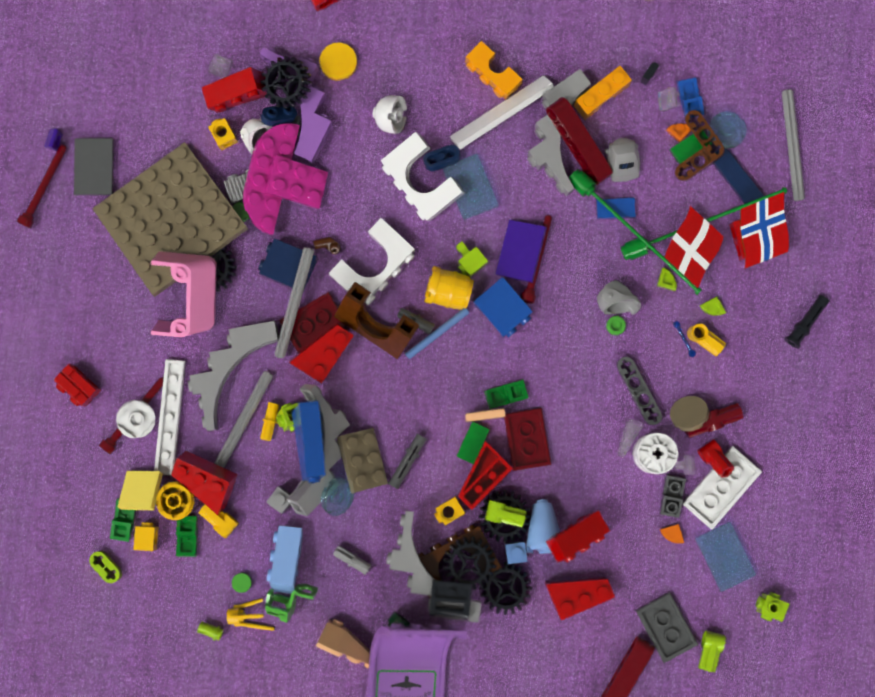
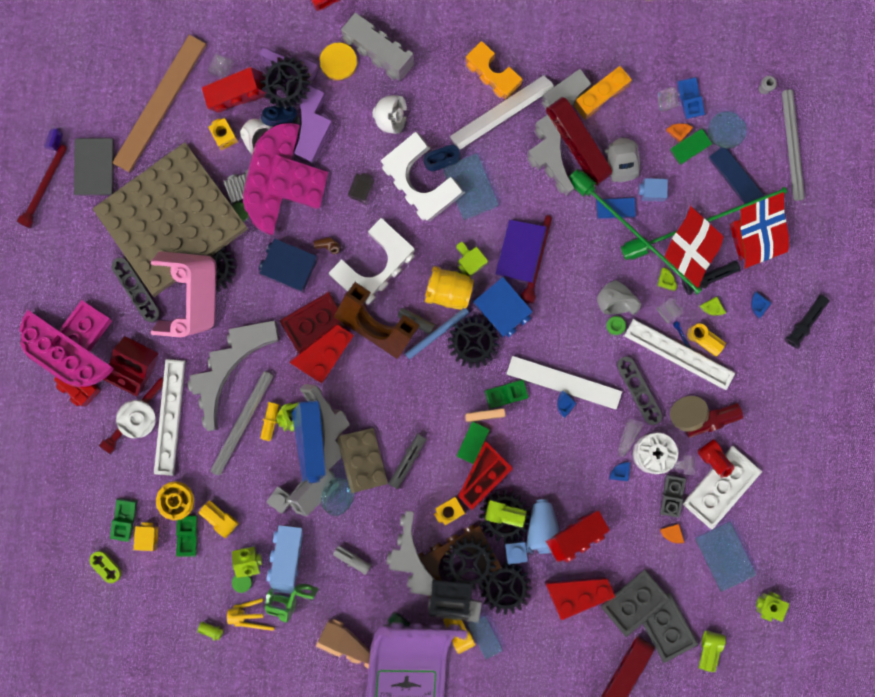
light yellow tile [118,471,163,510] -> none
red wedge [171,451,238,515] -> none
light grey axle [275,247,314,358] -> none
dark red tile [504,408,551,471] -> none
black tile [640,62,660,86] -> none
reddish brown beam [675,110,725,182] -> none
none -> dark pink plate [19,300,114,387]
none -> dark red piece [103,336,159,397]
none -> dark grey beam [111,258,161,323]
none -> medium nougat tile [112,35,206,173]
none -> lime brick [232,546,263,578]
none -> light grey wedge [341,13,414,81]
none -> clear smoke brick [348,173,375,205]
none -> yellow piece [443,618,476,654]
none -> black gear [448,317,499,368]
none -> clear light blue tile [468,615,503,660]
none -> white tile [506,356,622,410]
none -> blue tile [557,391,577,418]
none -> dark grey tile [601,569,671,638]
none -> blue tile [609,462,630,481]
none -> white tile [624,319,735,390]
none -> medium blue brick [638,178,668,202]
none -> clear tile [656,298,683,324]
none -> black pin [682,260,740,295]
none -> blue tile [751,292,771,319]
none -> light grey pin [759,76,777,95]

